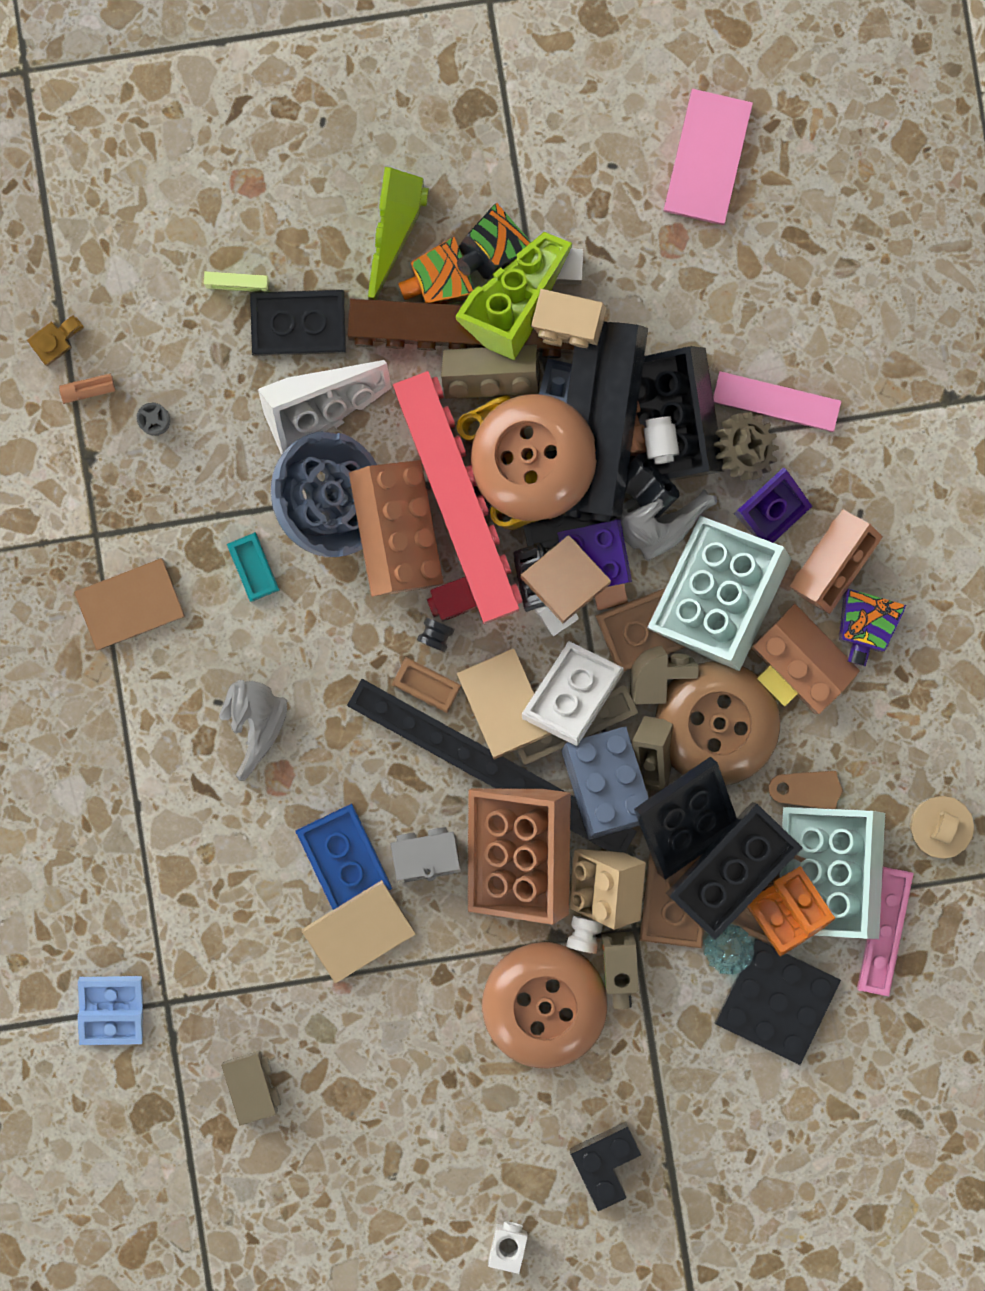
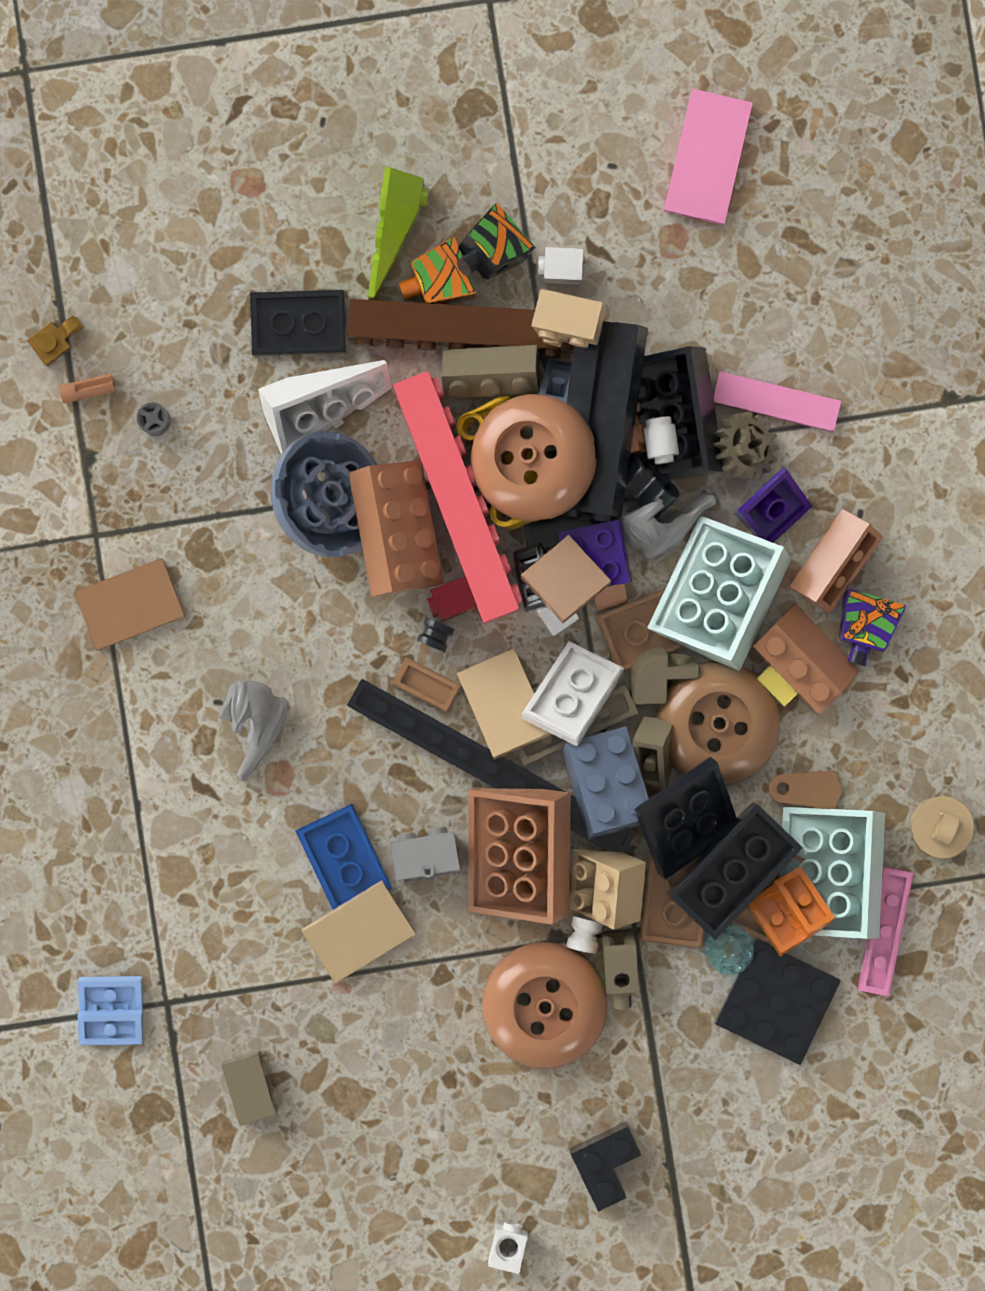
yellowish green tile [204,271,270,292] -> none
teal tile [226,532,280,602] -> none
lime wedge [456,232,572,360] -> none

